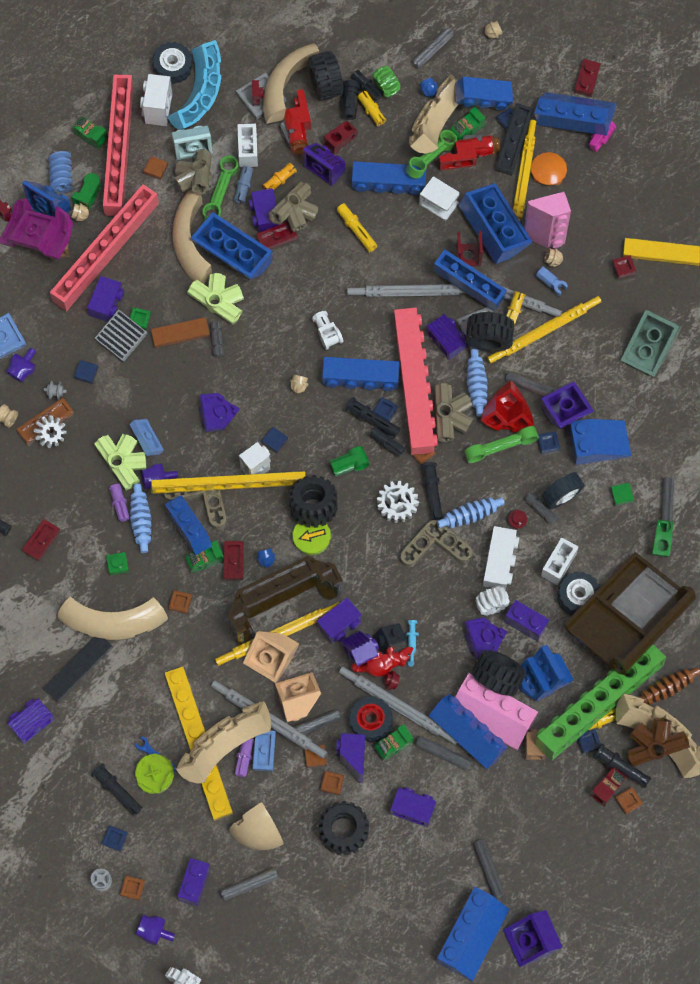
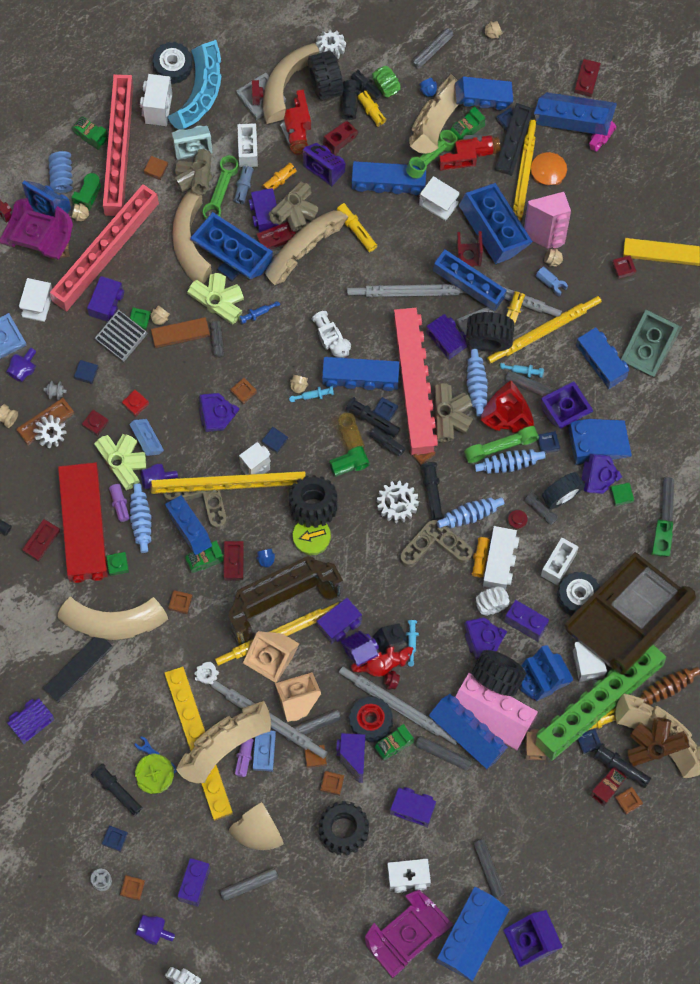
none -> white piece [19,278,52,322]
none -> red brick [58,462,108,583]
none -> dark red plate [82,410,109,437]
none -> red plate [122,390,149,417]
none -> tan plate [151,306,170,325]
none -> white animal [195,662,219,685]
none -> dark blue tile [218,262,240,282]
none -> dark orange tile [230,378,257,404]
none -> blue piece [238,301,281,324]
none -> tan brick [266,211,348,285]
none -> medium azure piece [289,386,334,402]
none -> white gear [315,29,346,59]
none -> white animal [329,338,351,358]
none -> clear yellow piece [338,413,365,451]
none -> magenta piece [365,890,453,979]
none -> white brick [387,859,431,893]
none -> light orange pin [472,537,490,578]
none -> light blue piece [475,449,545,474]
none -> medium azure piece [500,363,544,378]
none -> white piece [573,642,607,682]
none -> blue brick [576,327,629,389]
none -> dark purple plate [581,453,622,494]

